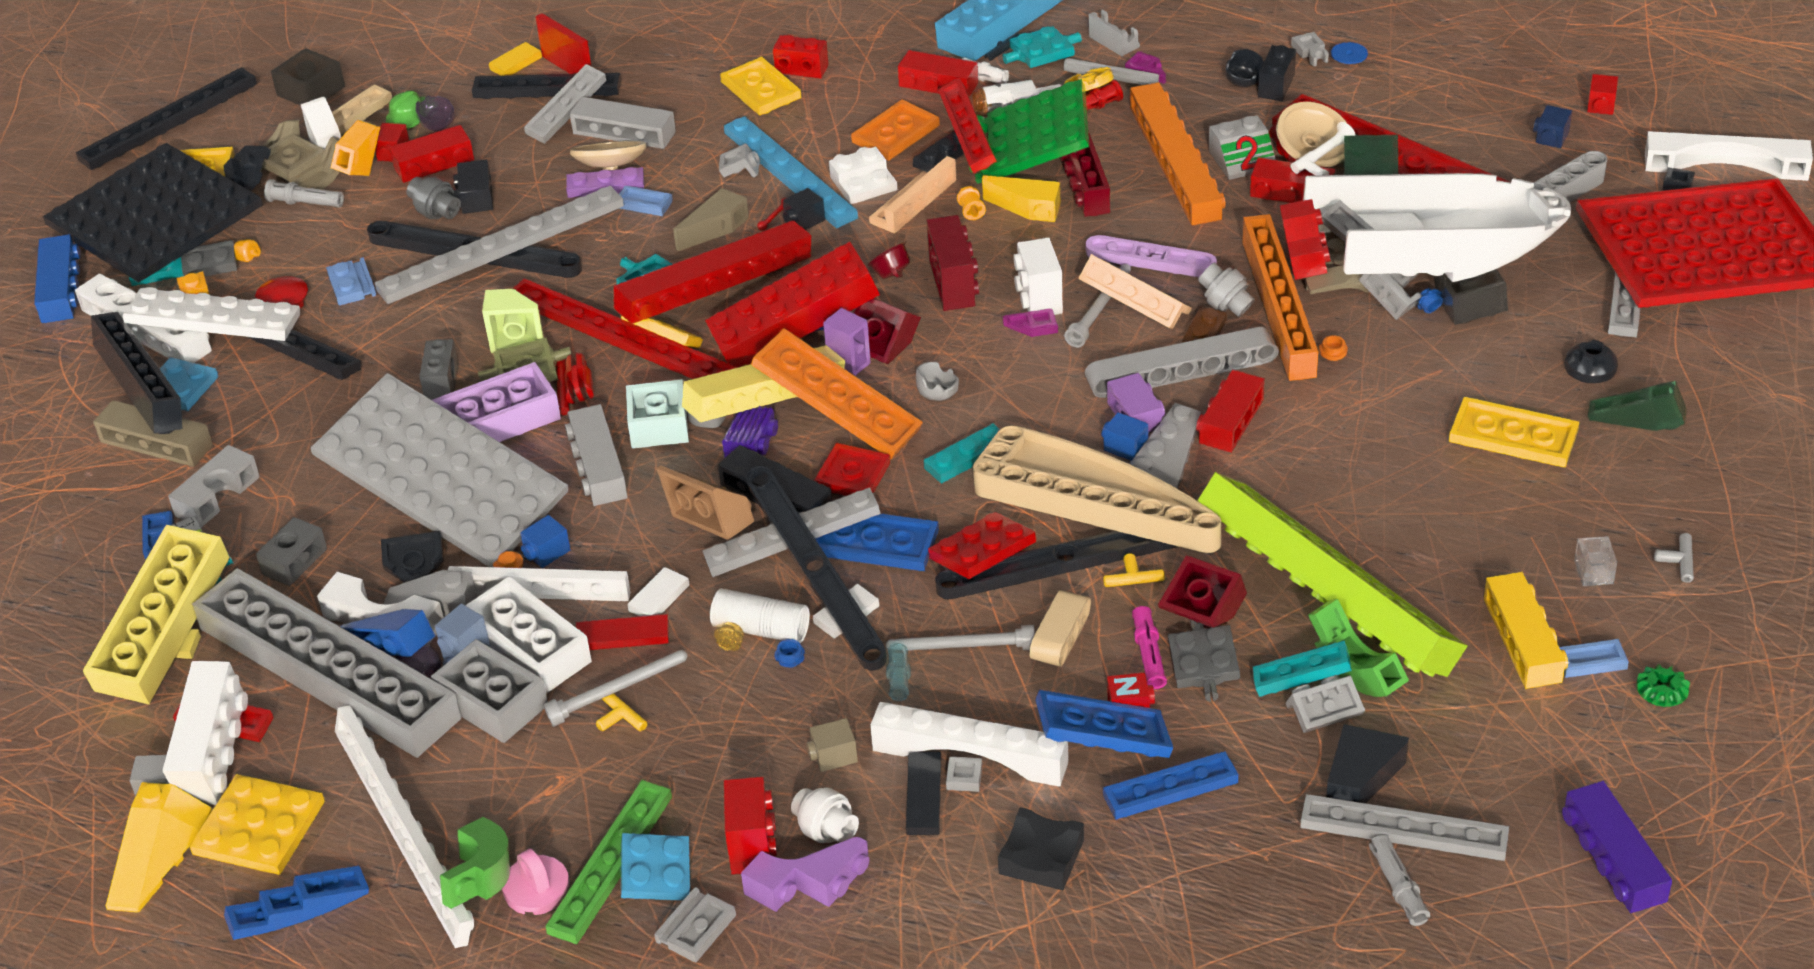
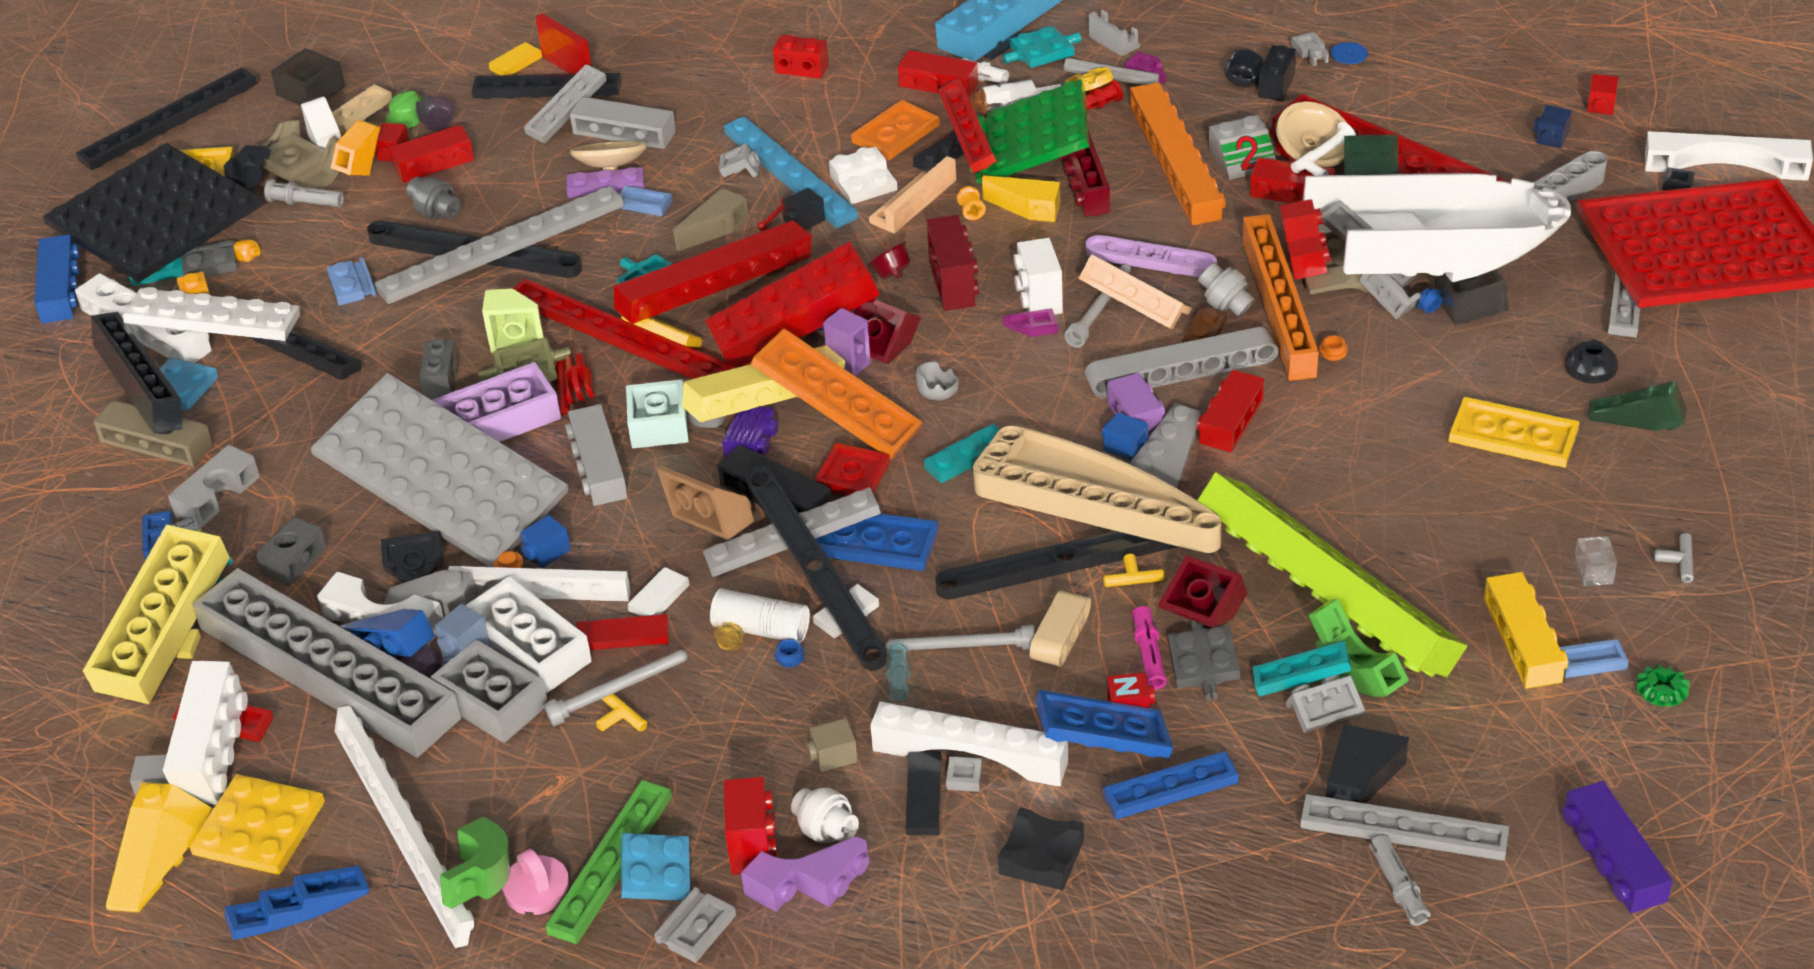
red dish [255,276,308,309] -> none
black brick [453,159,493,214] -> none
yellow plate [720,57,801,116] -> none
red plate [928,512,1036,579] -> none

